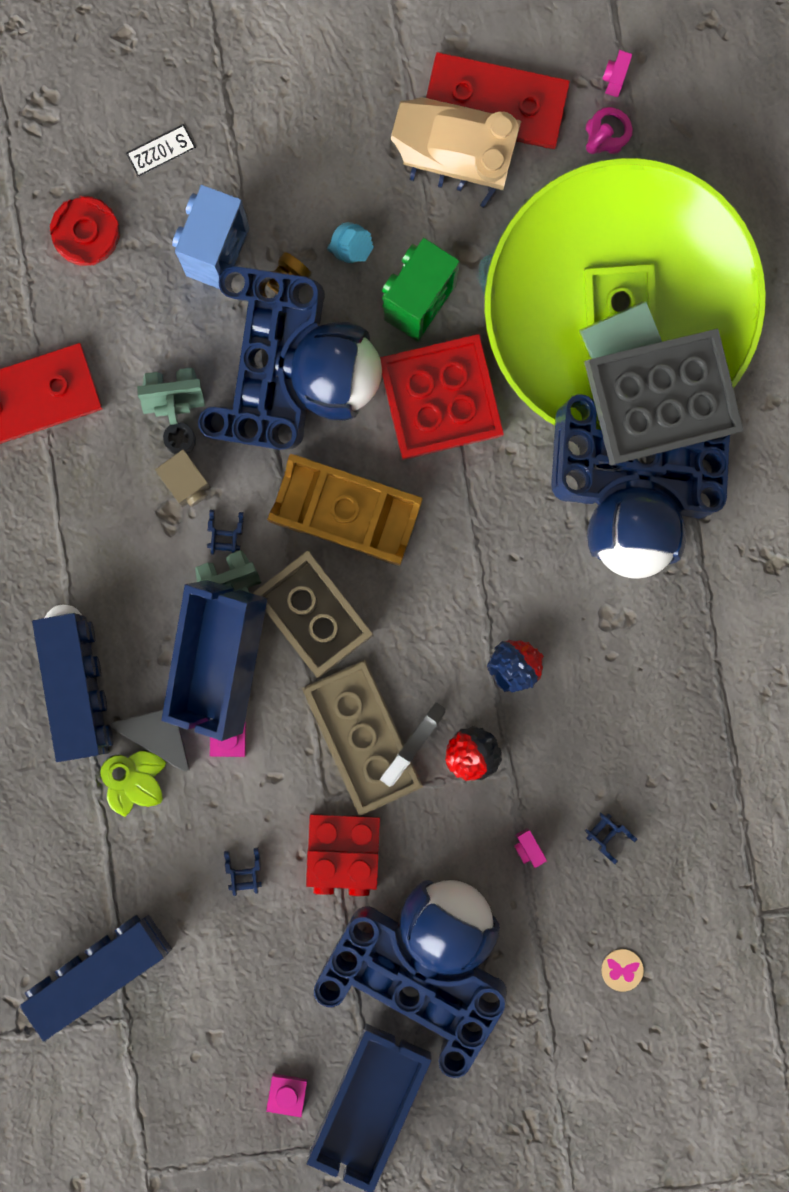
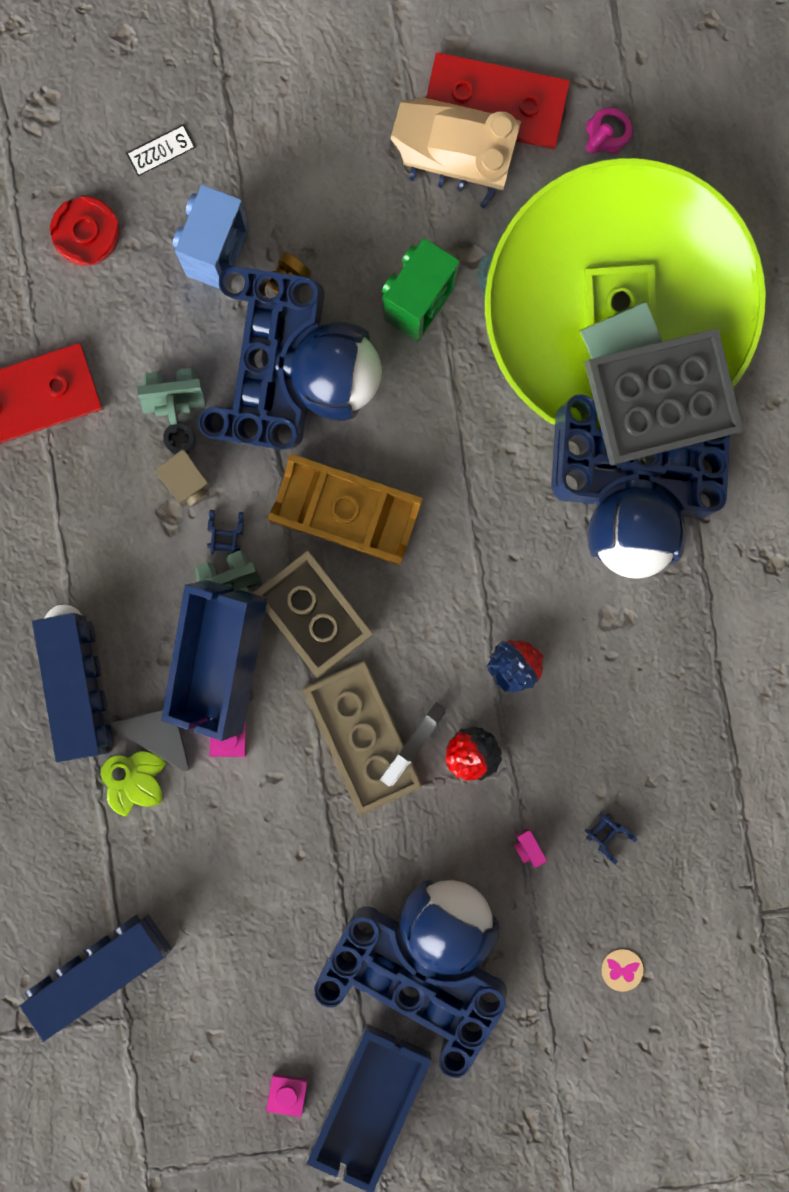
dark blue piece [224,847,262,896] -> none
red plate [306,814,380,896] -> none
medium azure piece [327,222,374,263] -> none
red plate [380,334,504,460] -> none
dark pink plate [602,50,632,98] -> none

